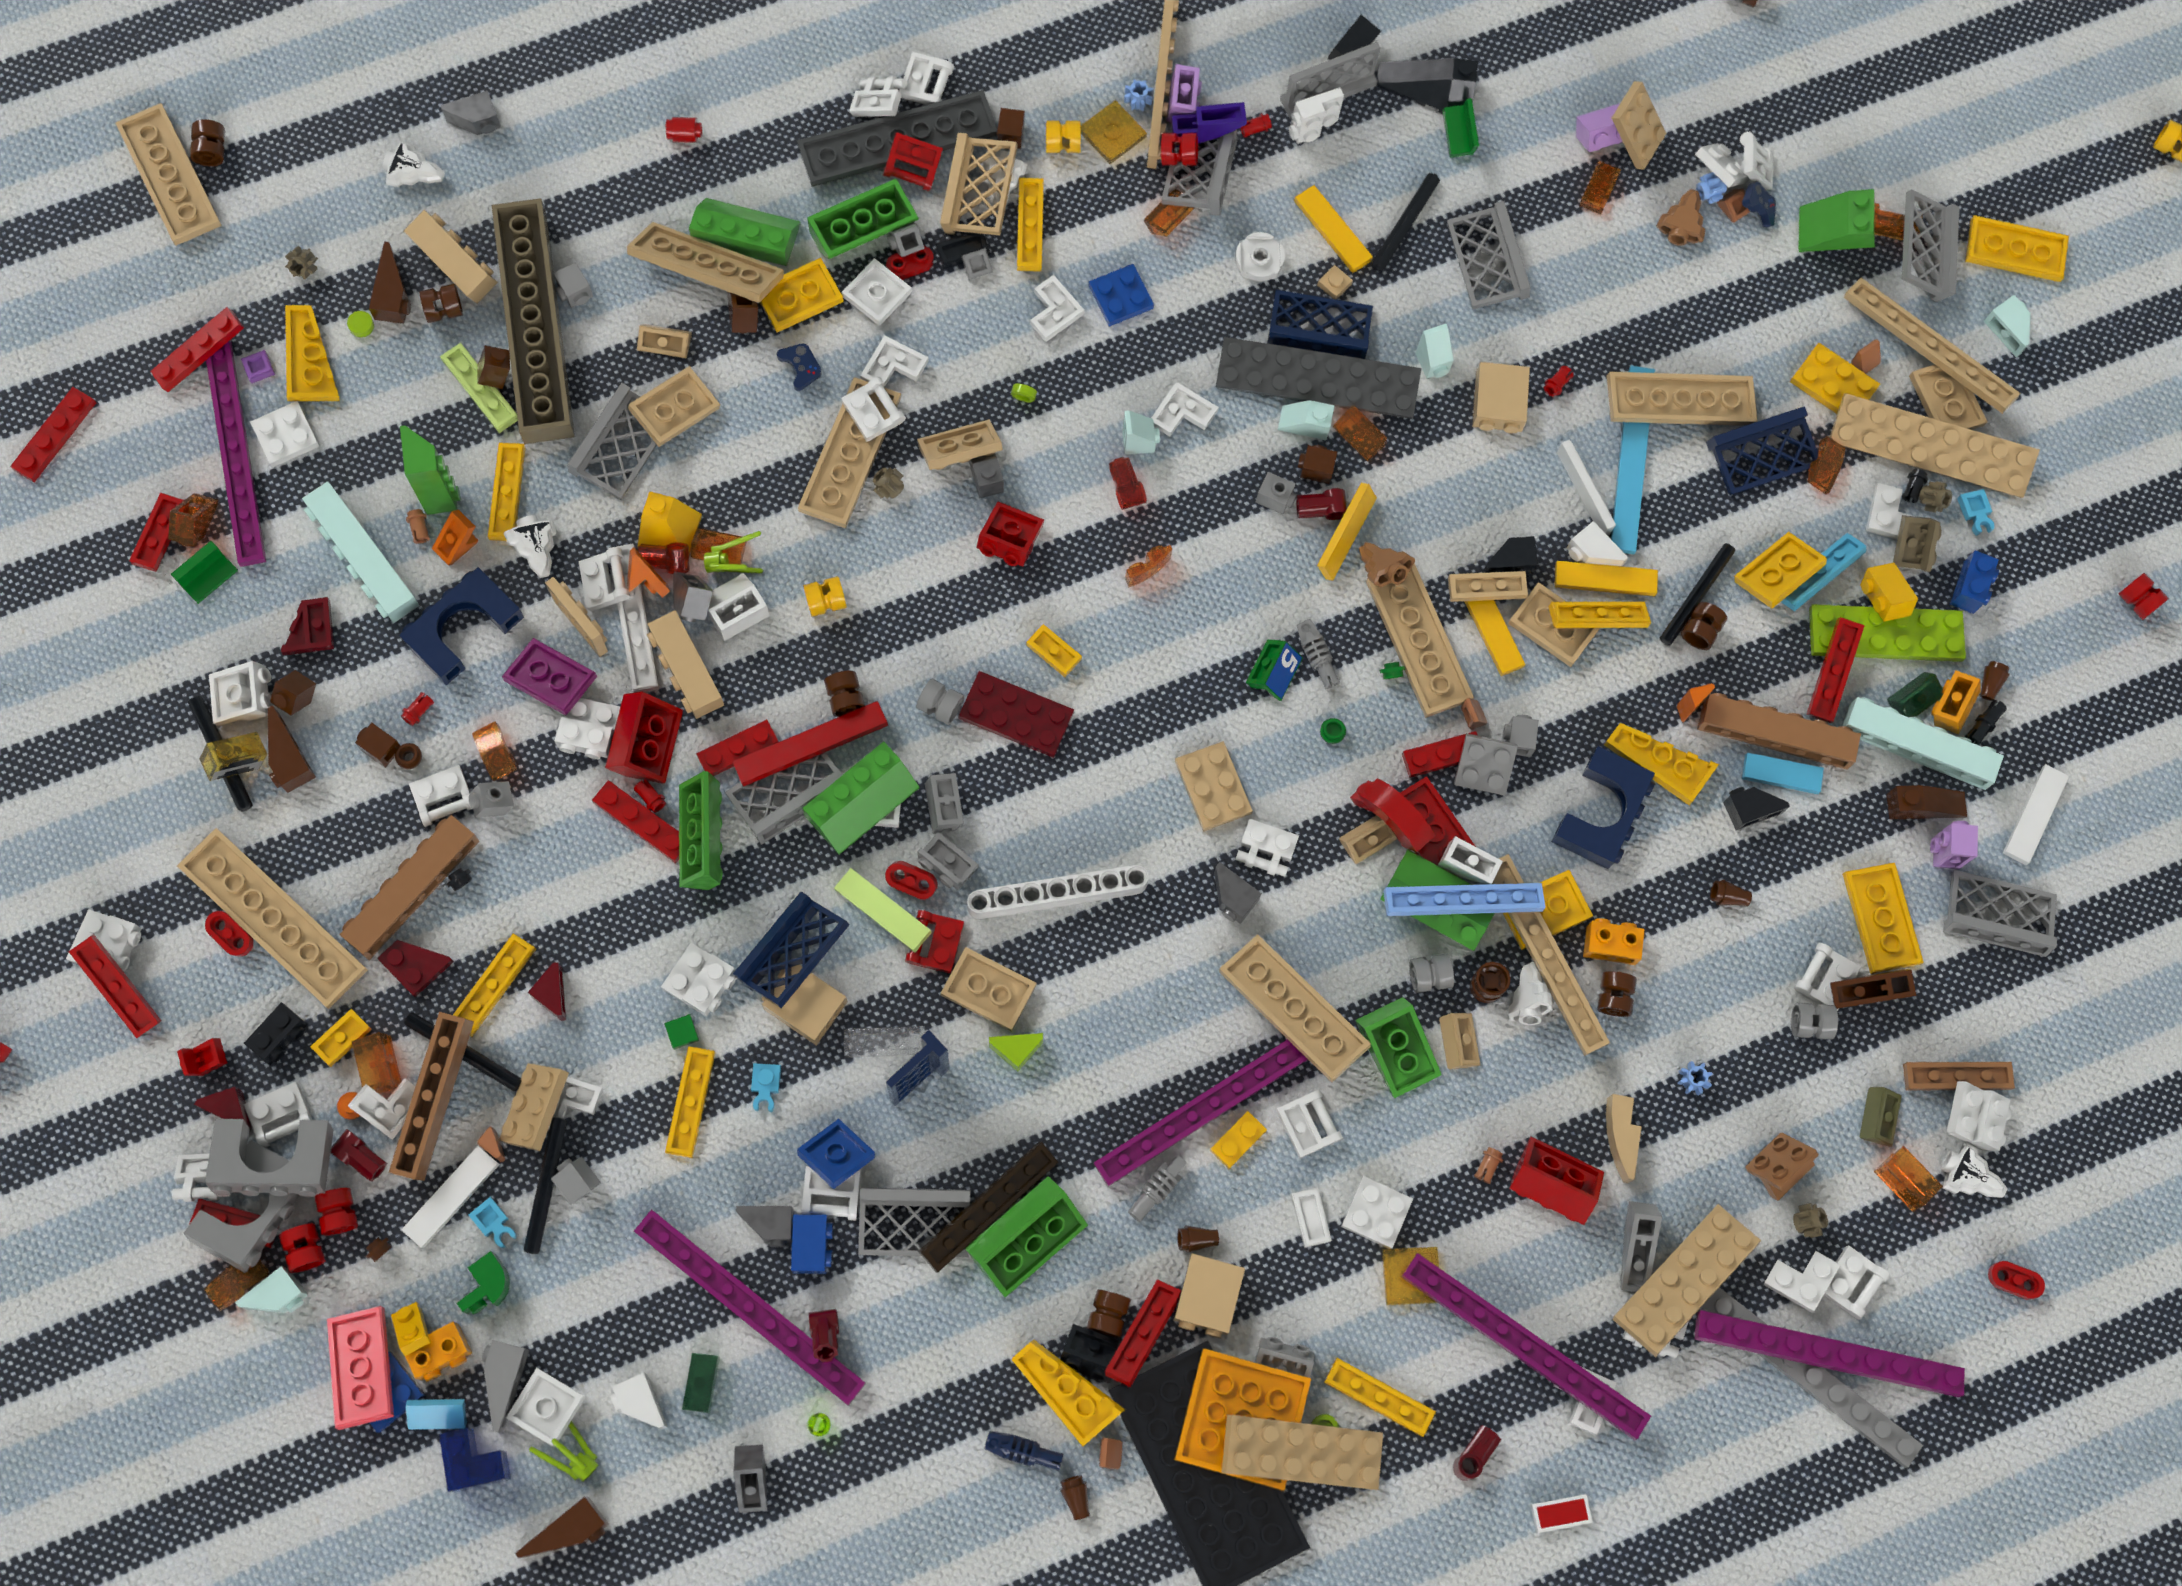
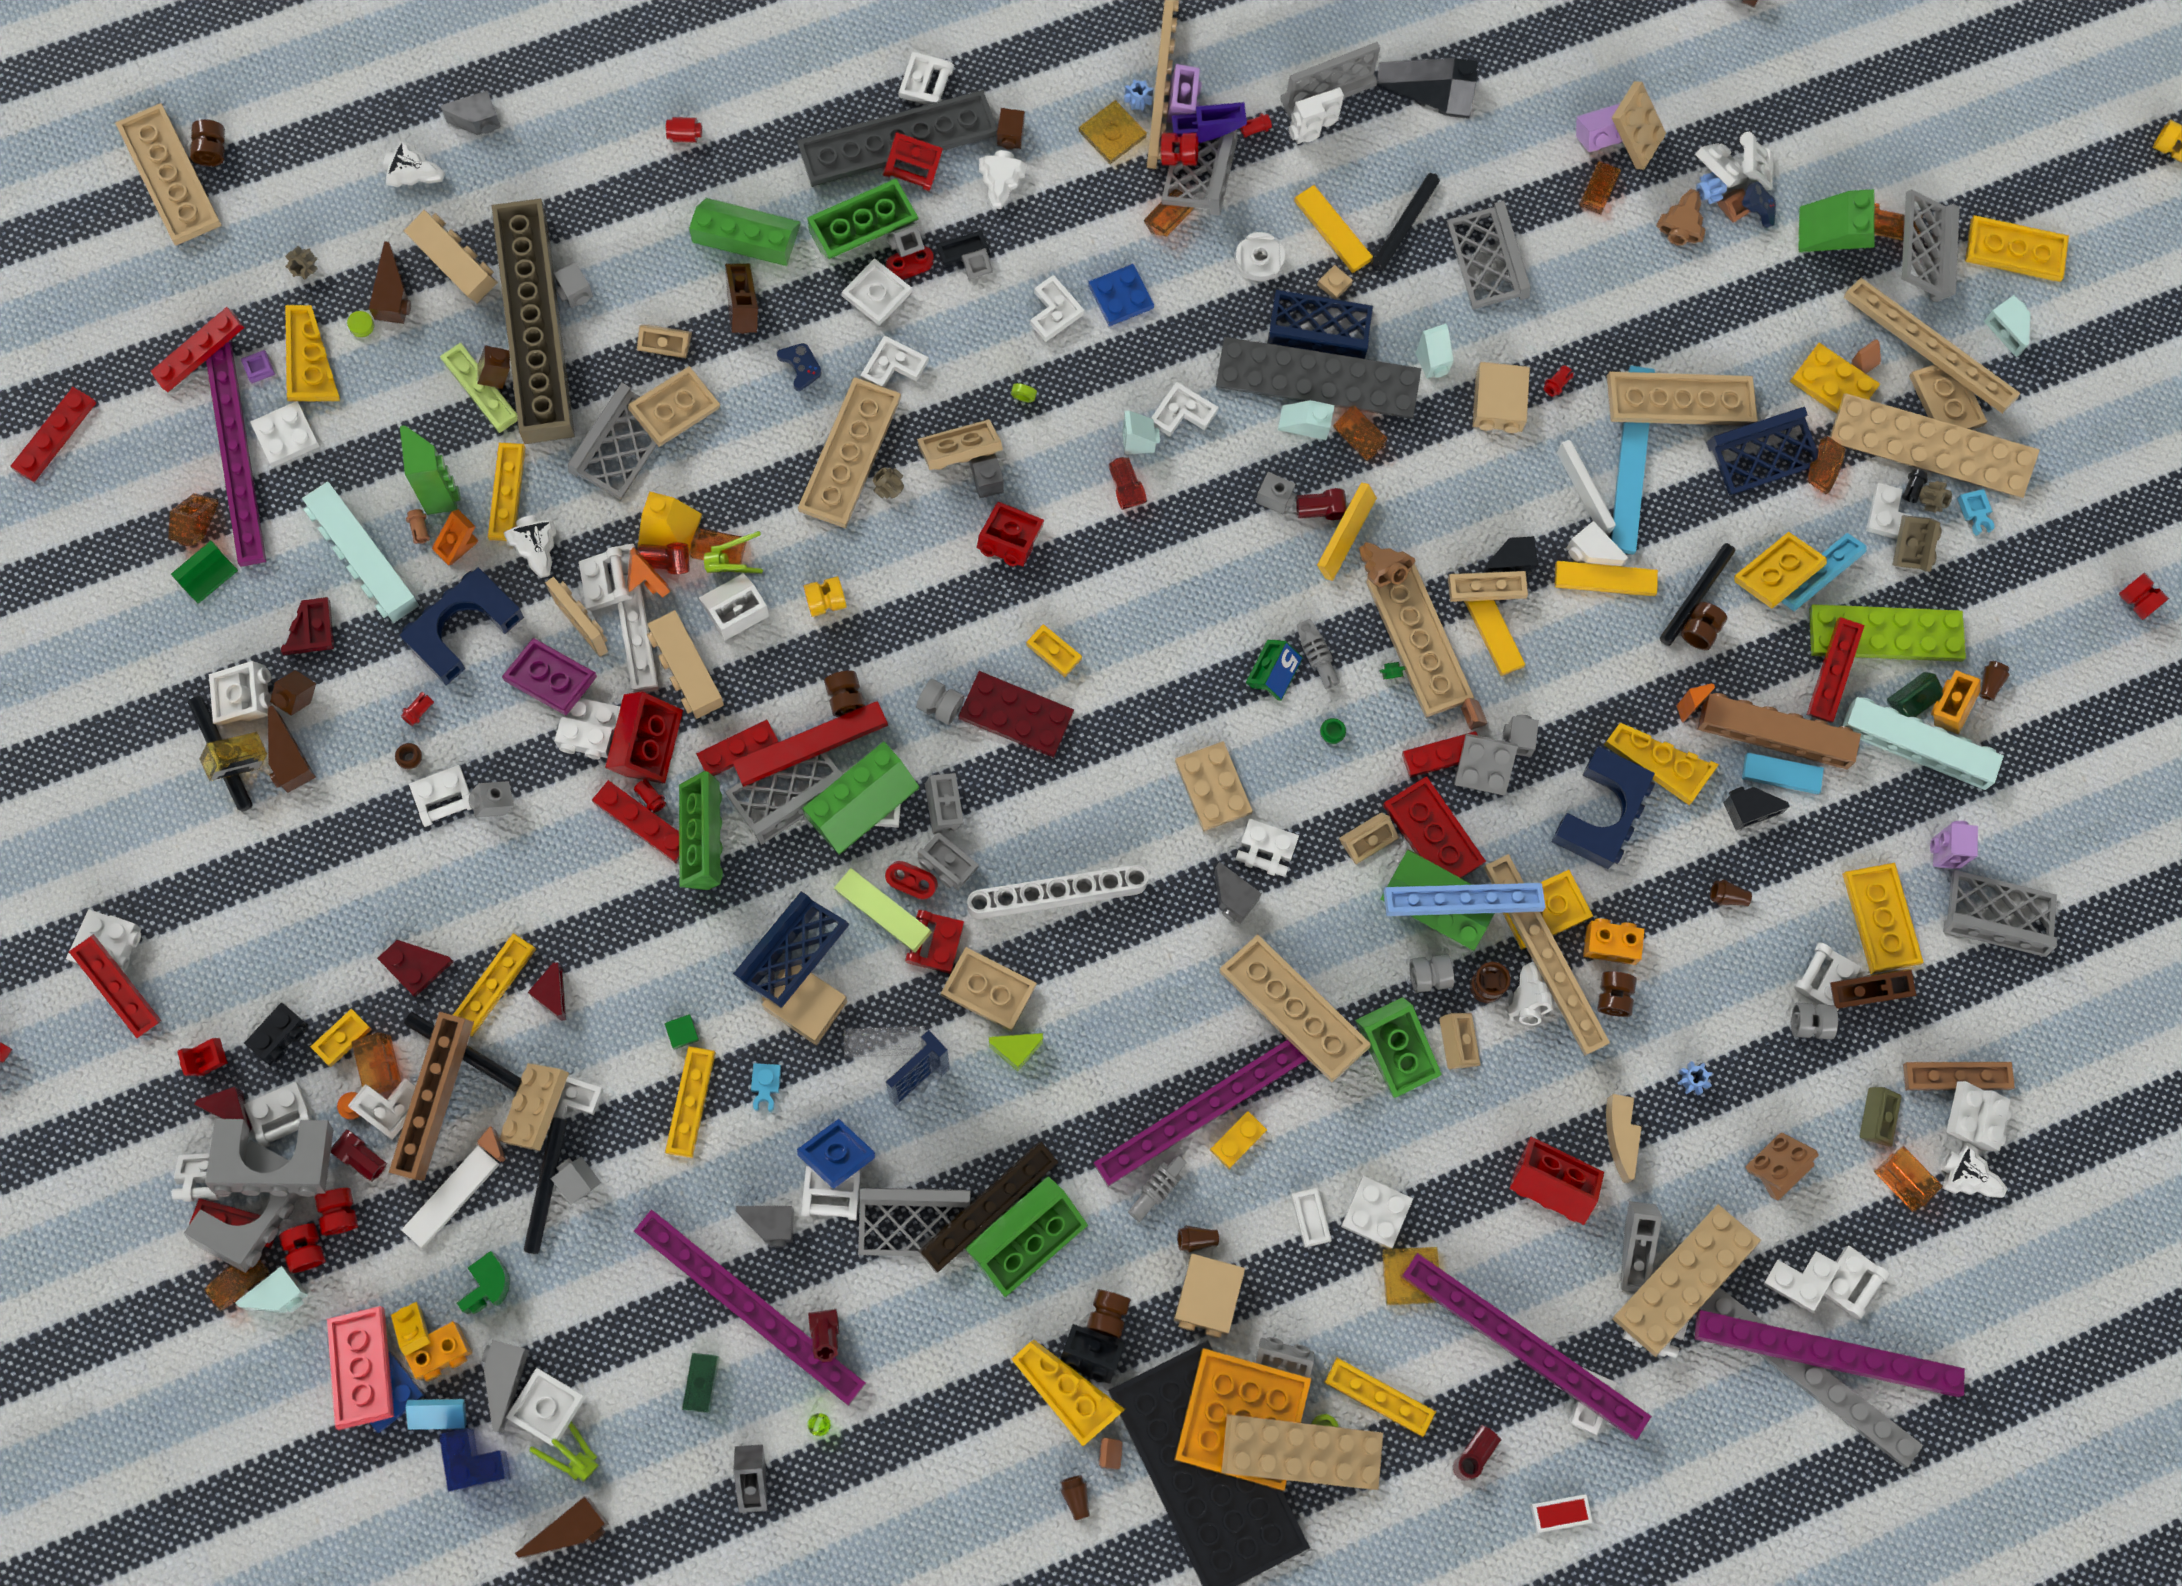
red plate [129,493,187,572] -> none
tan plate [177,828,368,1009] -> none
red plate [205,911,254,957] -> none
medium nougat brick [339,815,480,961] -> none
reddish brown brick [355,723,401,768] -> none
reddish brown plate [365,1237,392,1262] -> none
reddish brown wheel [419,284,463,323] -> none
black plate [446,868,472,891] -> none
medium azure plate [468,1197,517,1248] -> none
clear orange slope [472,721,517,781] -> none
white slope [610,1373,668,1429] -> none
tan plate [627,222,784,303] -> none
white plate [661,943,737,1017] -> none
flat silver slope [673,572,713,622] -> none
yellow plate [760,258,844,333] -> none
blue brick [791,1215,833,1274] -> none
white plate [841,377,906,442] -> none
white plate [849,76,906,117] -> none
tan fence [940,133,1018,235] -> none
dark blue hinge [985,1431,1064,1471] -> none
yellow plate [1017,178,1044,271] -> none
yellow wheel [1046,121,1081,153] -> none
red plate [1105,1279,1182,1387] -> none
clear orange slope [1125,545,1172,588] -> none
white plate [1276,1089,1343,1159] -> none
reddish brown brick [1297,445,1337,484] -> none
black hinge [1328,15,1381,60] -> none
red arch [1350,778,1436,852] -> none
white slope [1438,836,1503,884] -> none
green panel [1442,98,1479,157] -> none
nougat pin [1474,1147,1503,1184] -> none
tan plate [1508,582,1600,667] -> none
yellow tile [1548,602,1651,628] -> none
dark tan gear [1793,1203,1828,1238] -> none
yellow brick [1860,562,1918,622] -> none
reddish brown slope [1886,785,1967,819] -> none
blue brick [1950,550,1999,614] -> none
black pin [1964,700,2007,745] -> none
red plate [1988,1261,2045,1300] -> none
white tile [2003,764,2069,865] -> none

